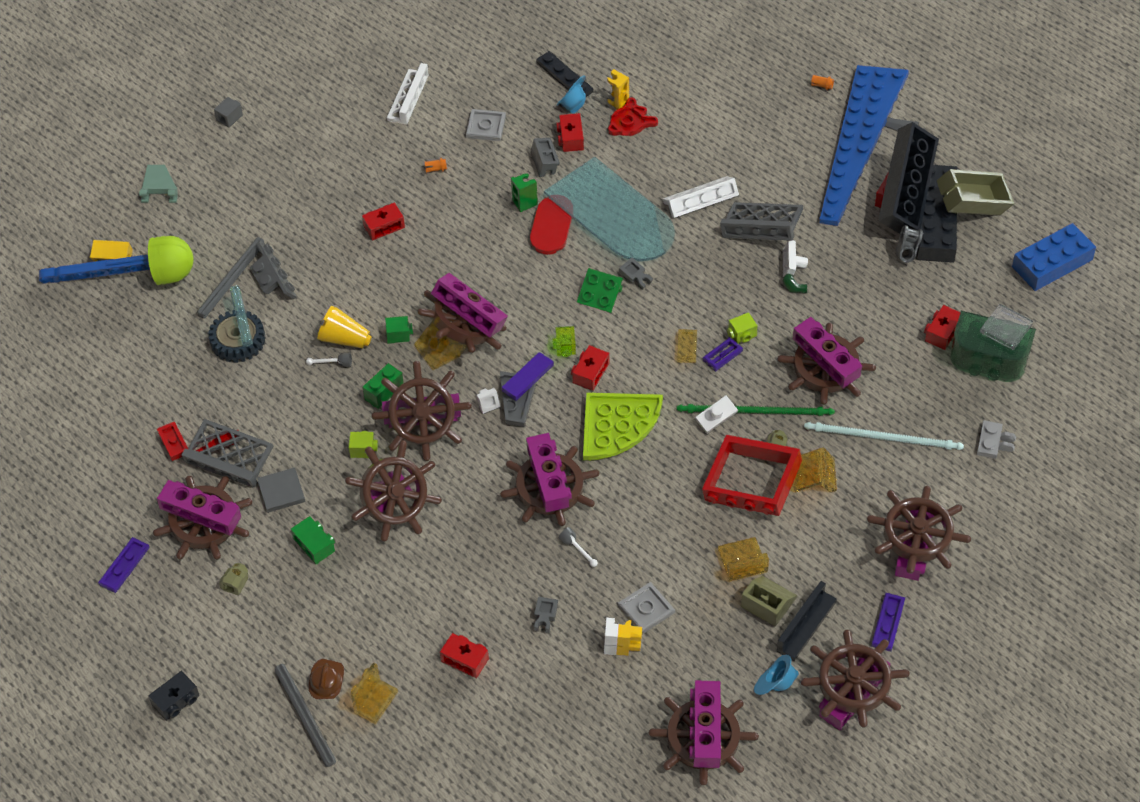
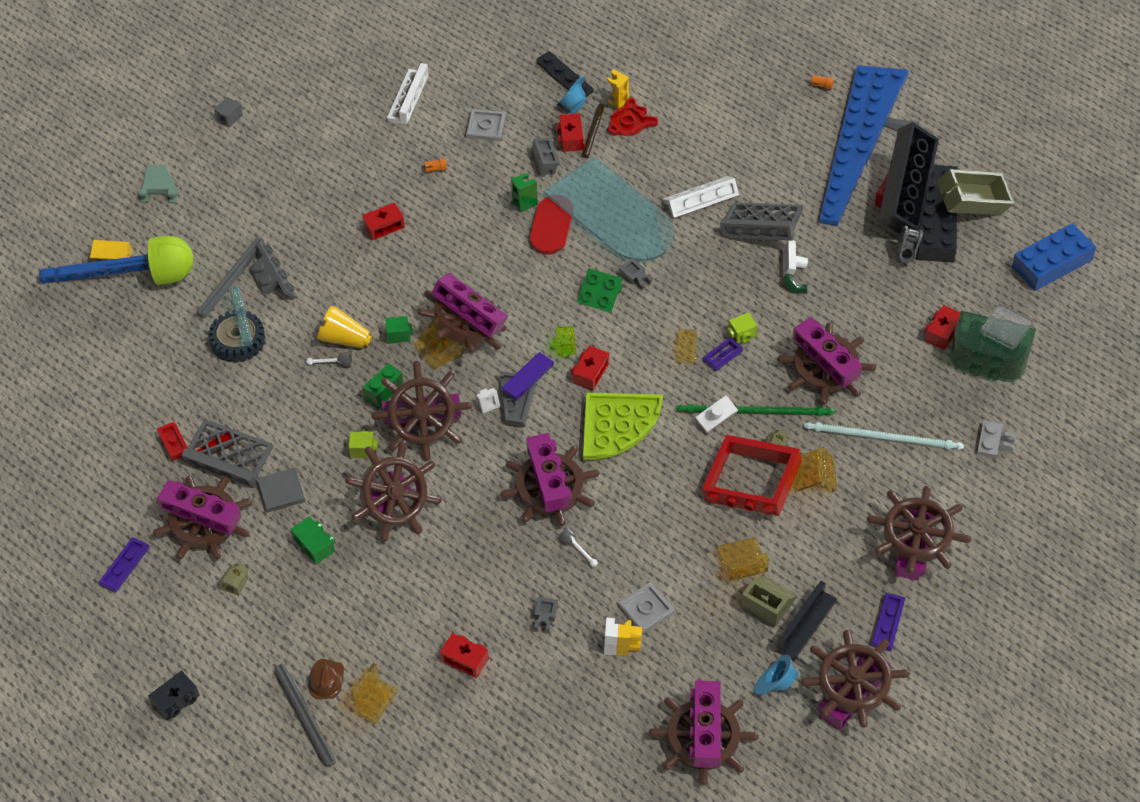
none -> dark brown bar [582,103,605,159]

